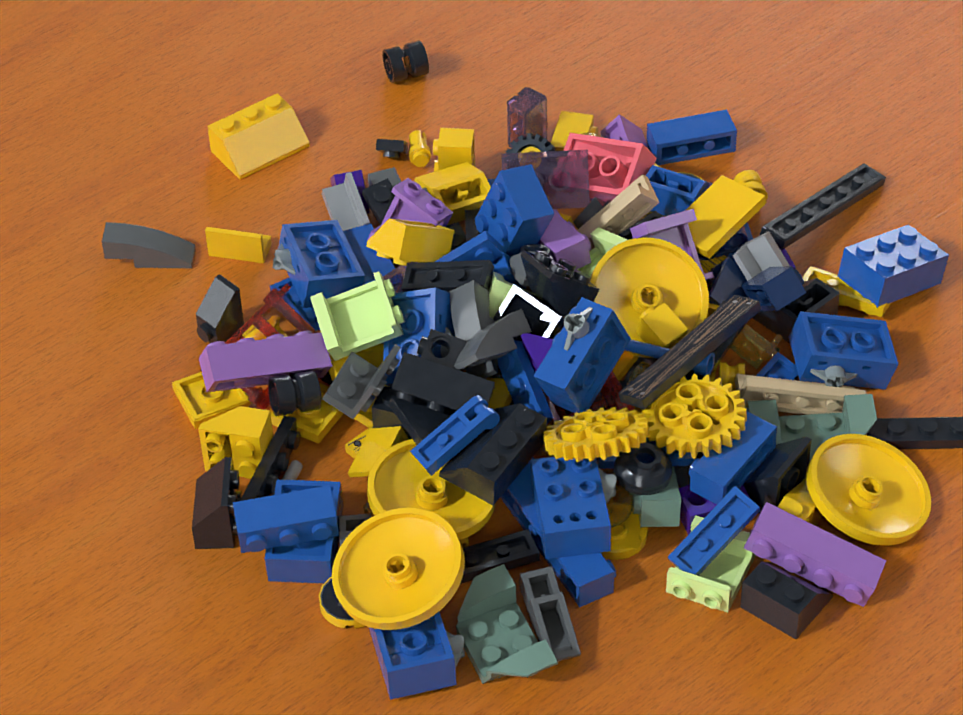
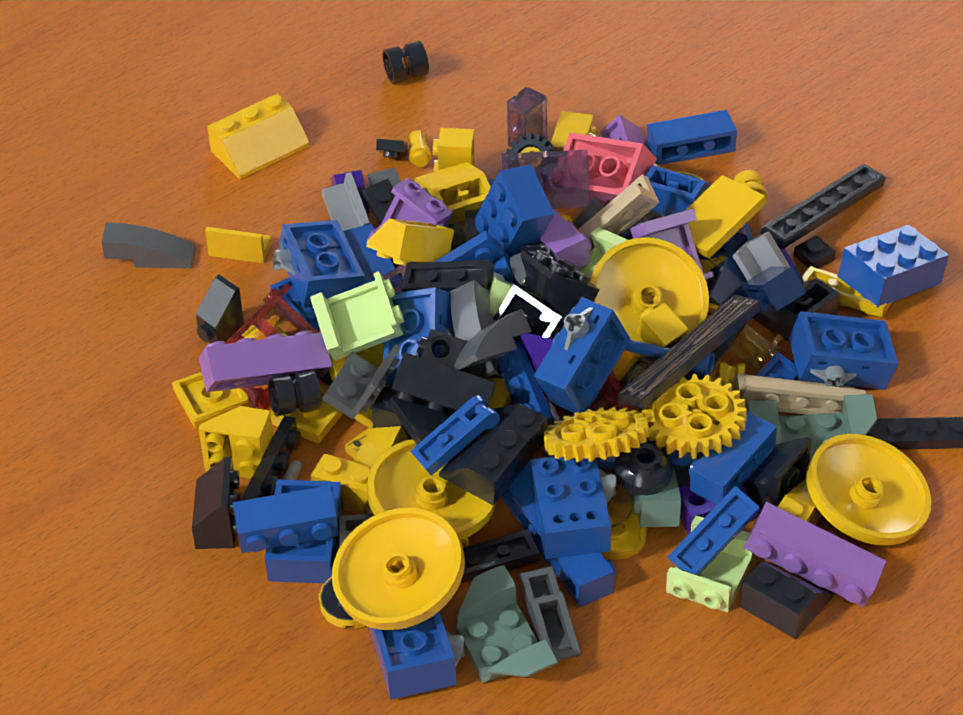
none -> yellow brick [311,453,374,516]
none -> black plate [794,235,836,268]

